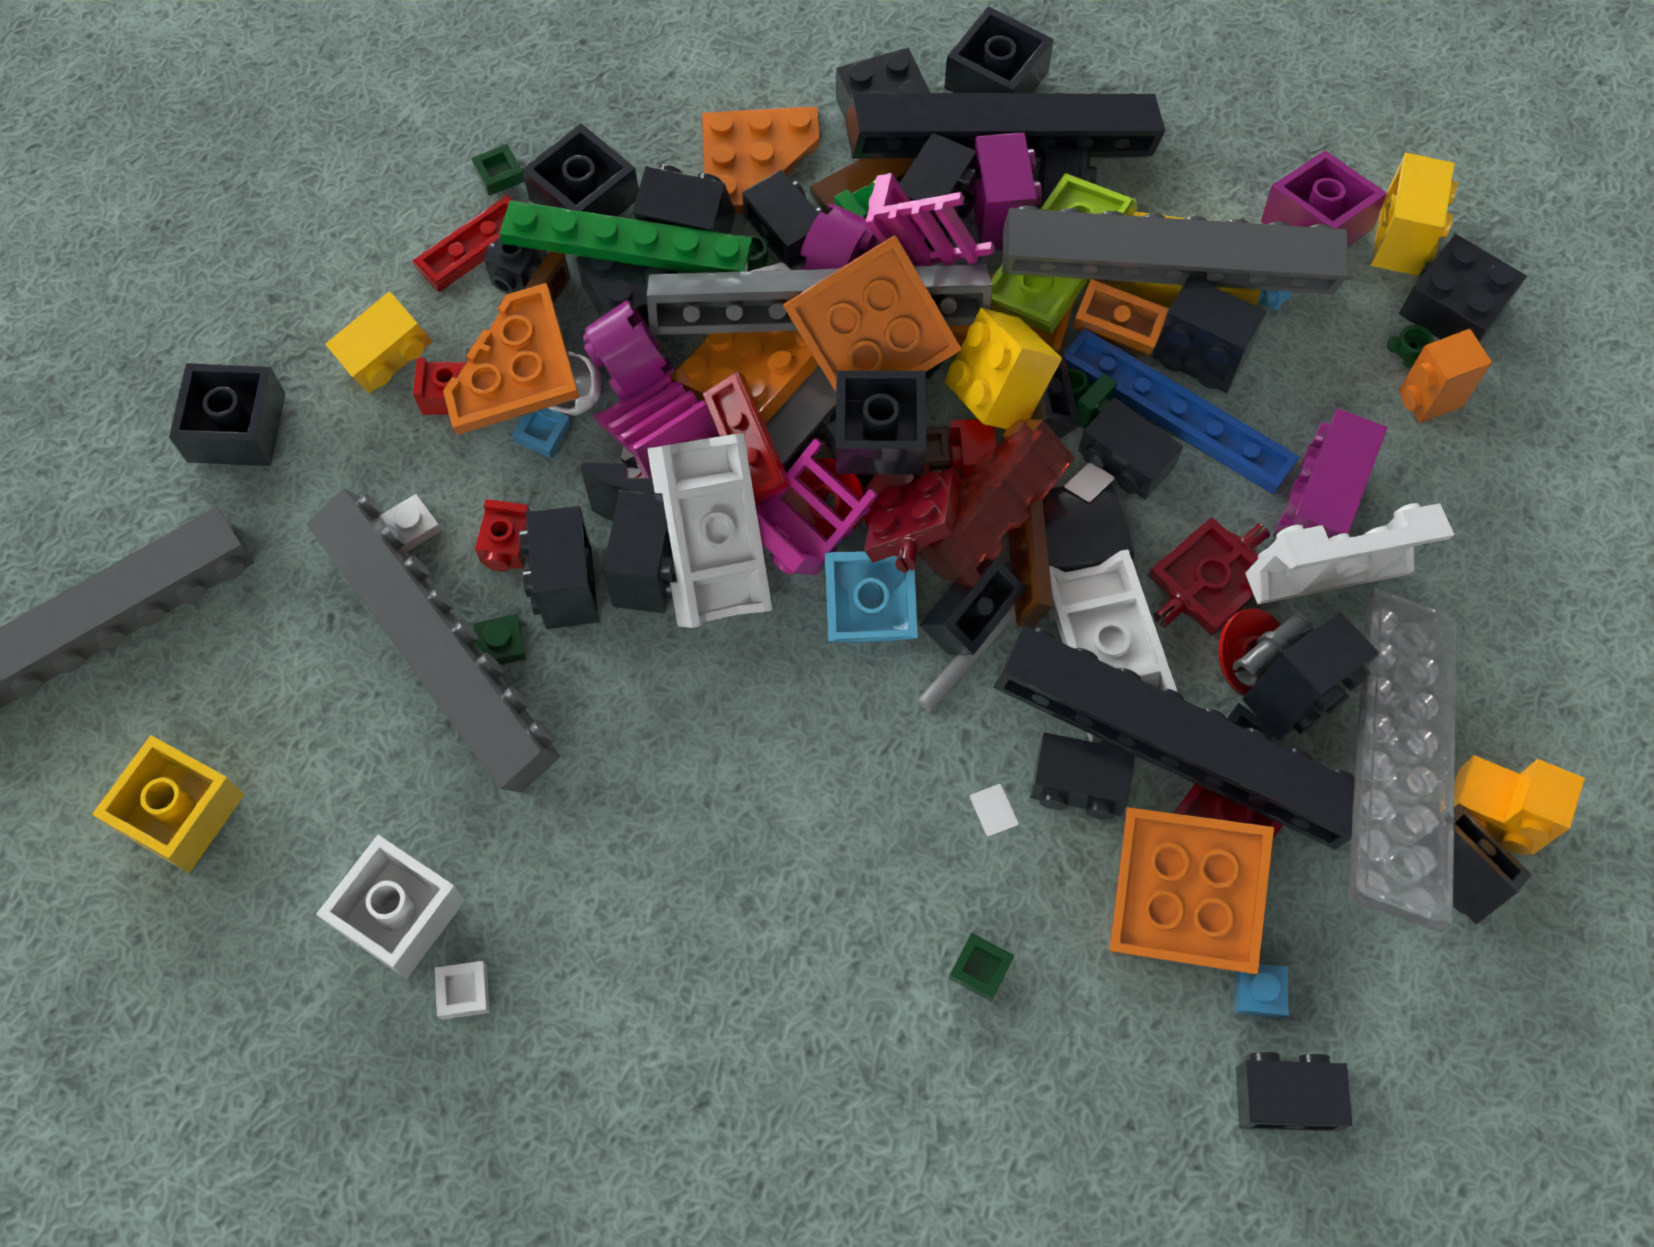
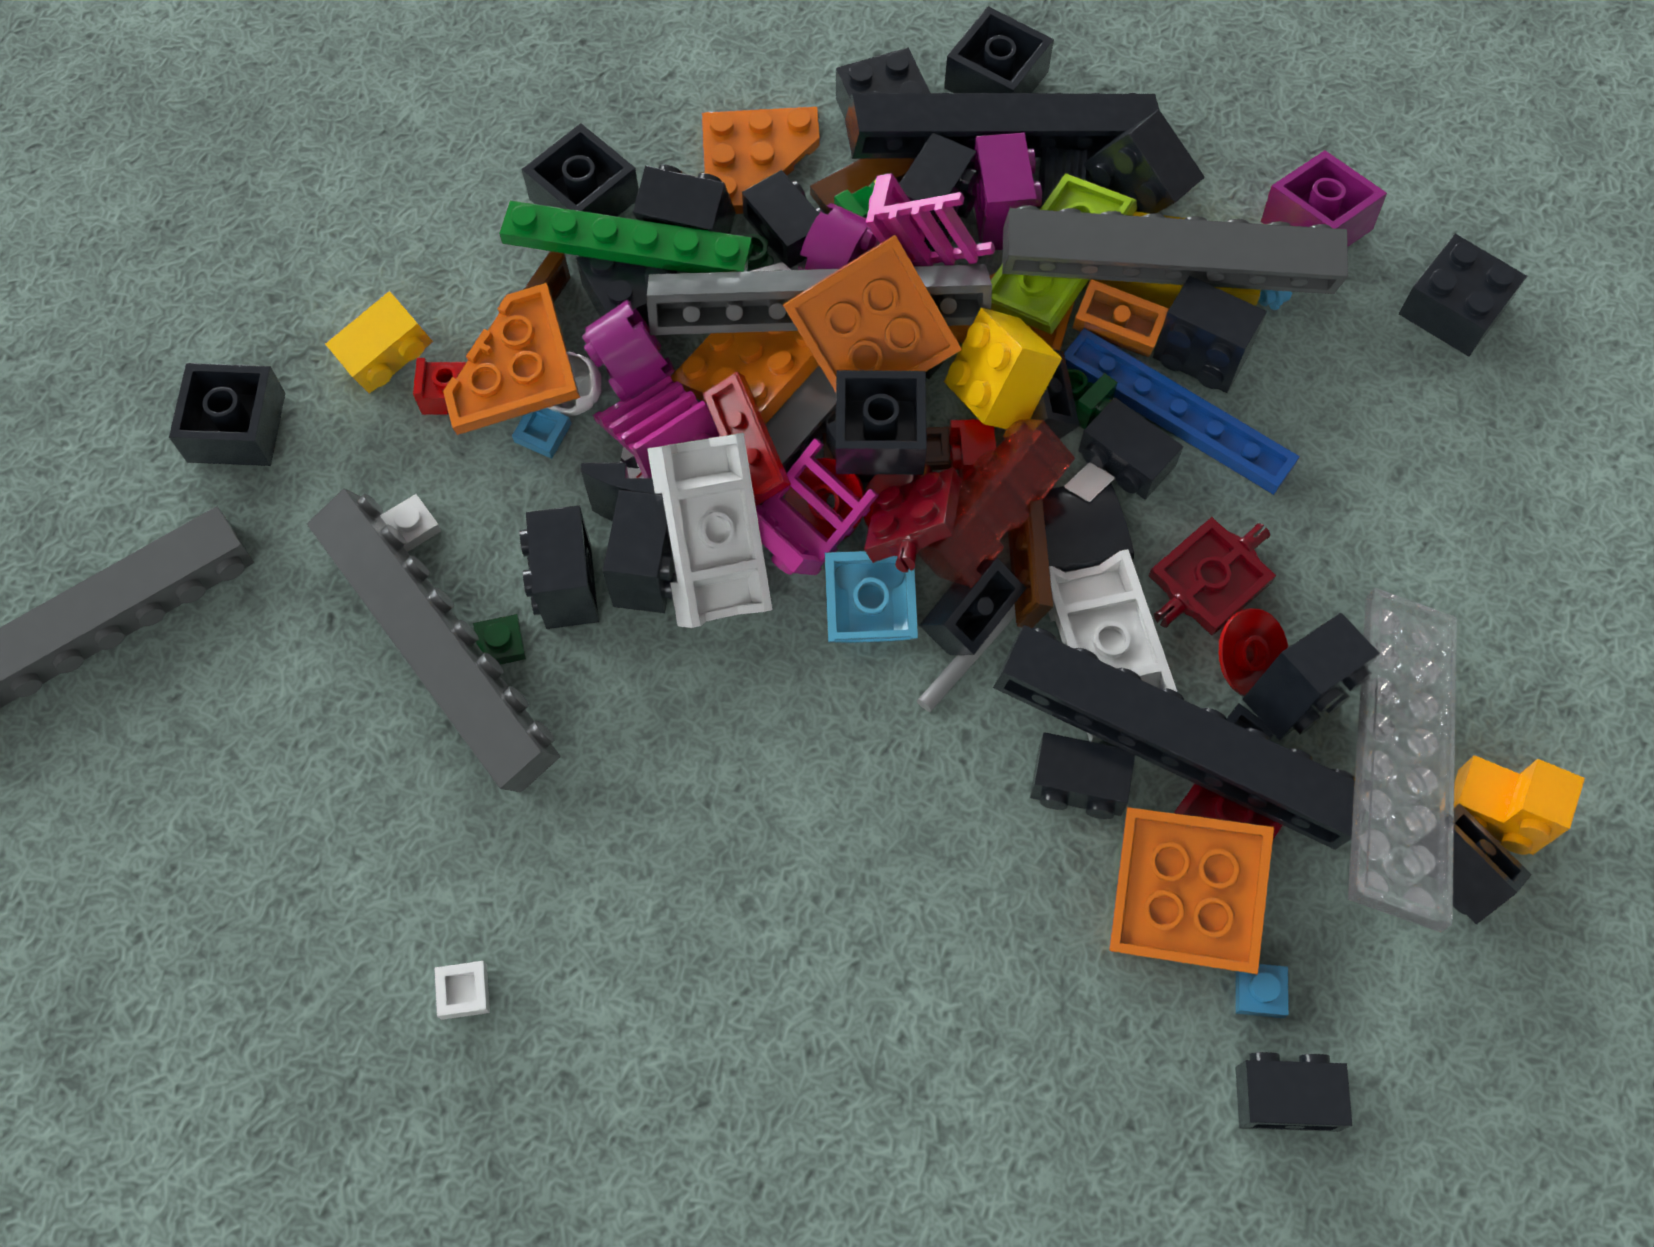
yellow brick [92,735,245,874] -> none
white brick [316,835,466,979] -> none
red tile [412,195,514,292] -> none
dark green plate [471,144,525,196] -> none
red brick [475,499,530,572] -> none
black brick [484,236,548,294] -> none
dark green plate [948,932,1015,1002] -> none
white sticker [970,784,1018,836] -> none
dark grey pin [1232,612,1315,686] -> none
white piece [1245,503,1454,605] -> none
magenta brick [1273,408,1388,539] -> none
yellow brick [1371,152,1458,276] -> none
dark green plate [1387,325,1434,369] -> none
orange brick [1399,329,1493,423] -> none
none -> black brick [1083,109,1205,214]

